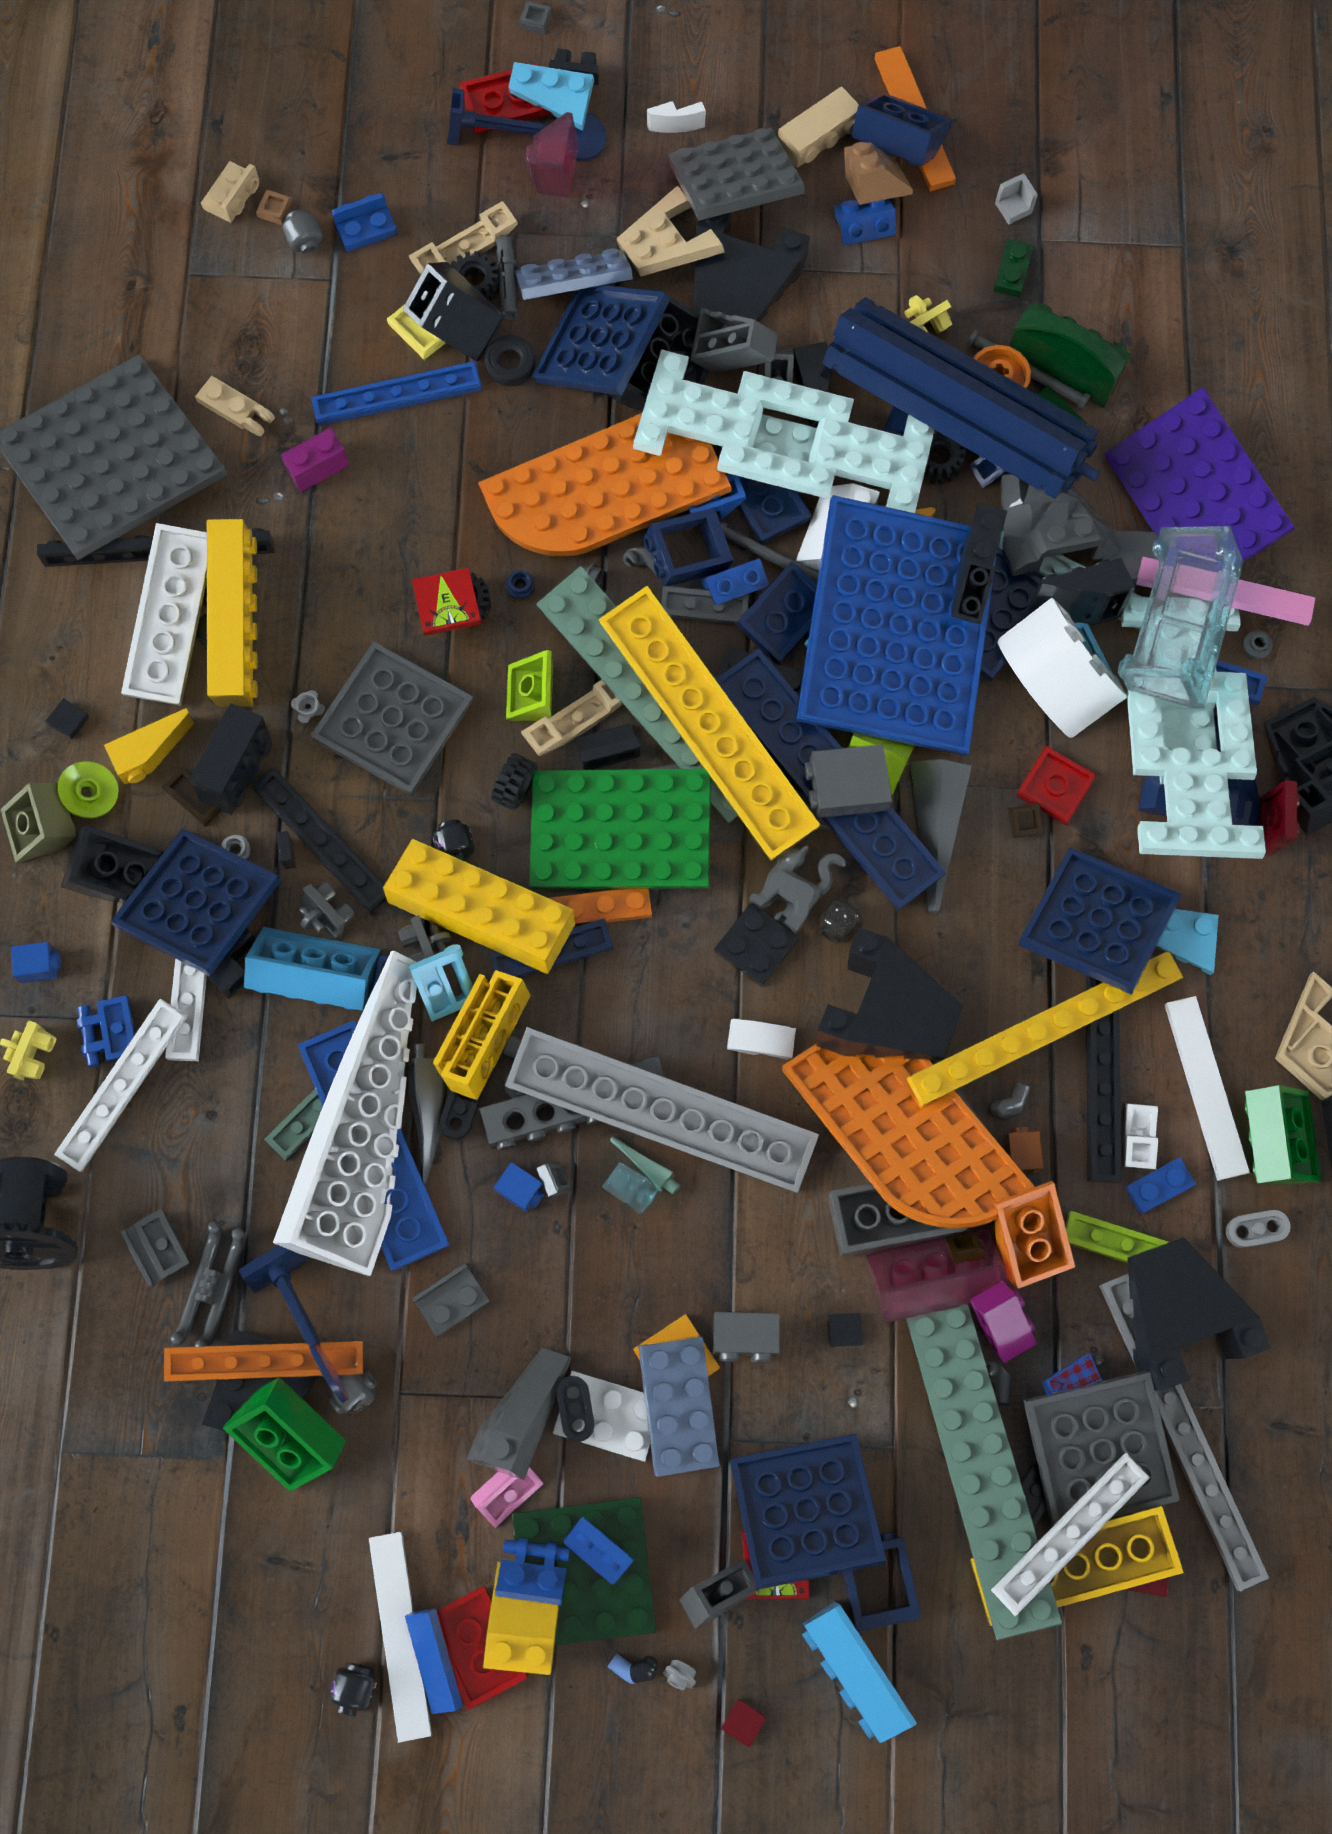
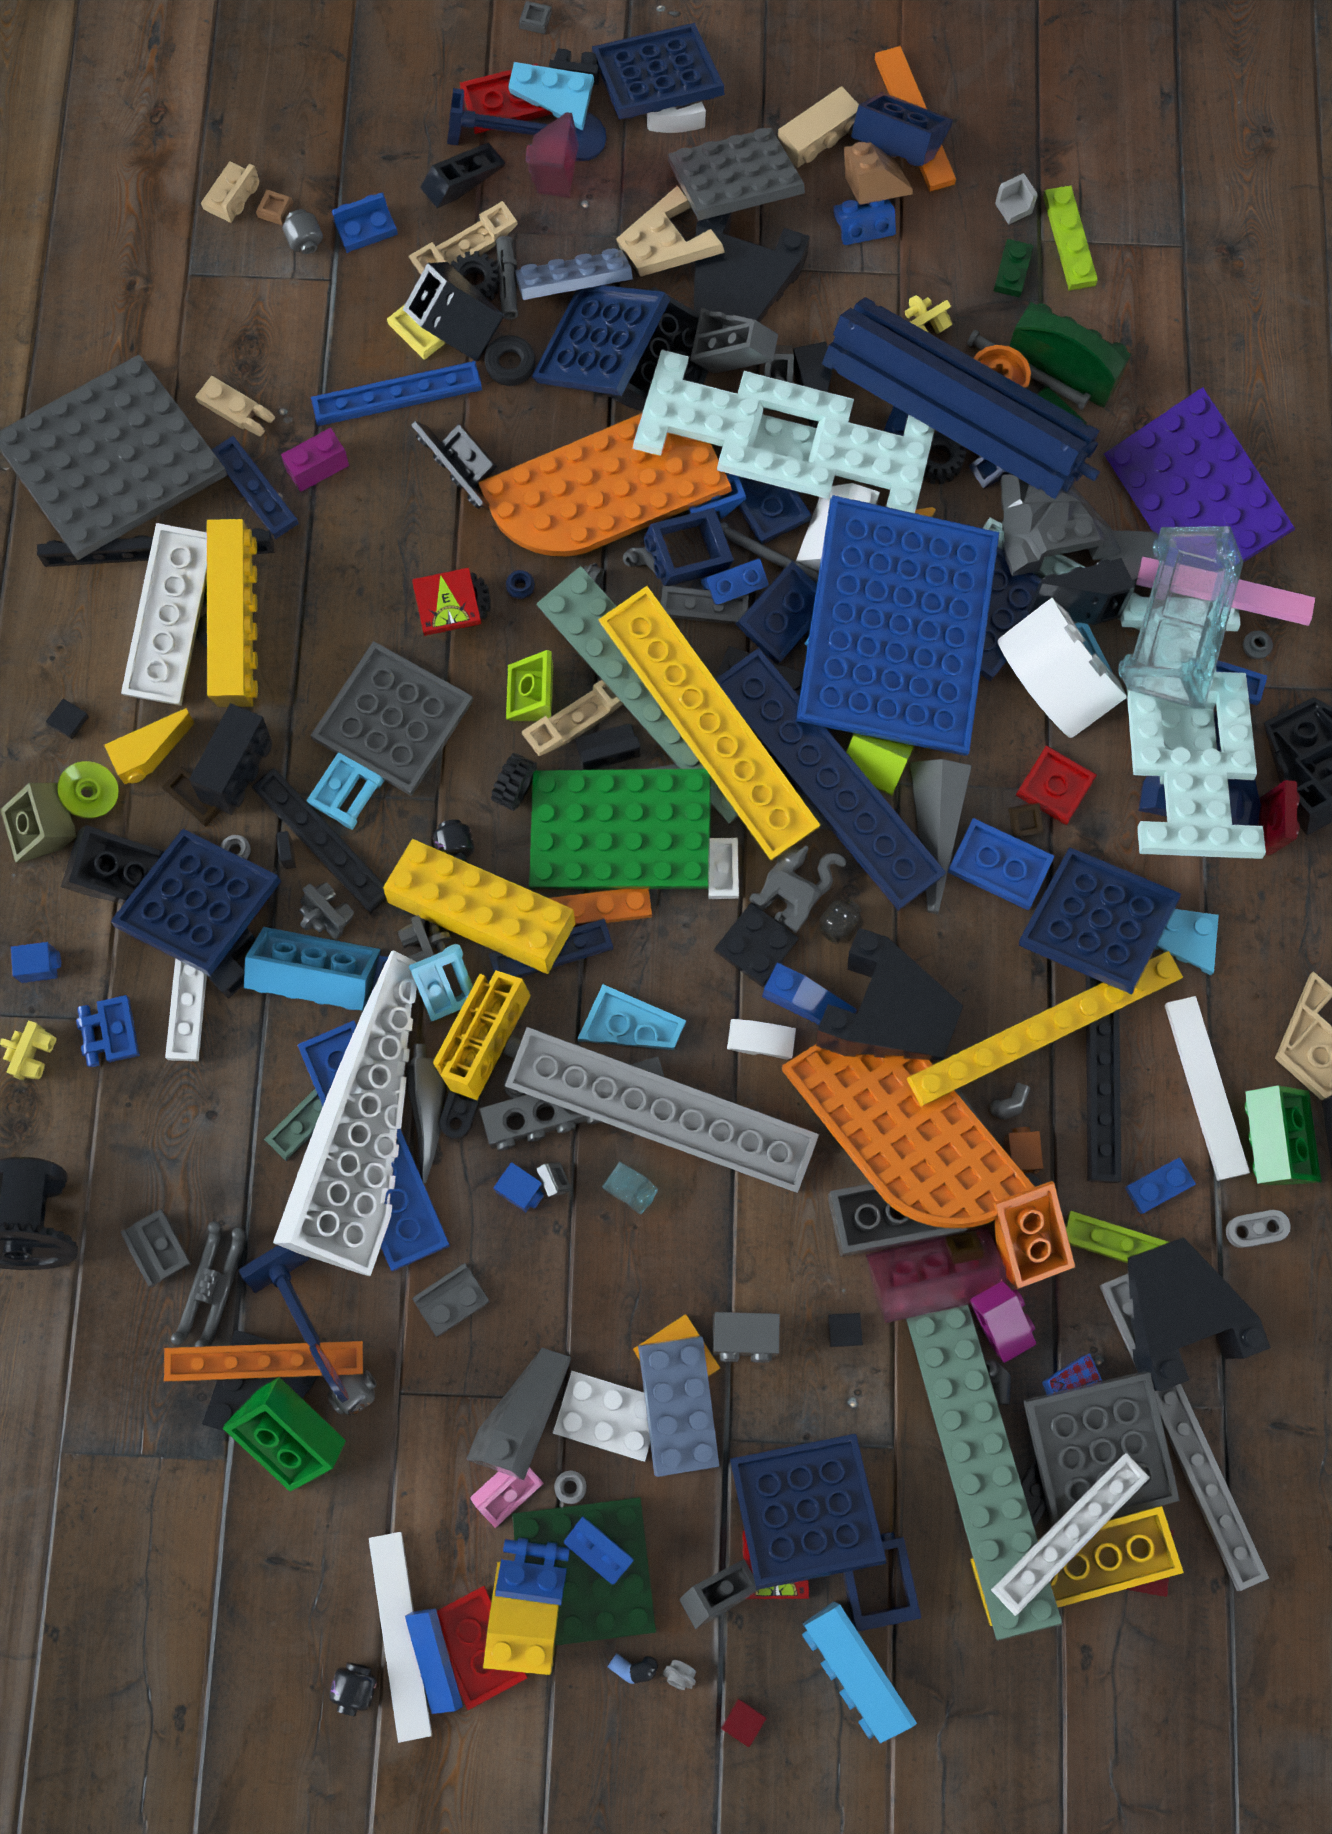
white tile [54,999,187,1172] -> none
light grey plate [291,690,325,723] -> none
black plate [557,1376,595,1442] -> none
sand green piece [610,1136,680,1195] -> none
dark grey brick [805,744,892,818] -> none
black slope [951,503,1007,624] -> none
white slope [1123,1103,1158,1169] -> none
none -> dark blue plate [211,436,299,539]
none -> medium azure plate [306,752,385,830]
none -> bracket [411,421,498,510]
none -> black slope [420,142,505,208]
none -> light grey plate [554,1471,587,1504]
none -> medium azure wing [578,984,686,1050]
none -> dark blue plate [592,23,725,120]
none -> white plate [708,838,739,899]
none -> blue slope [762,962,857,1025]
none -> blue plate [948,818,1055,911]
none -> lime plate [1043,186,1098,291]

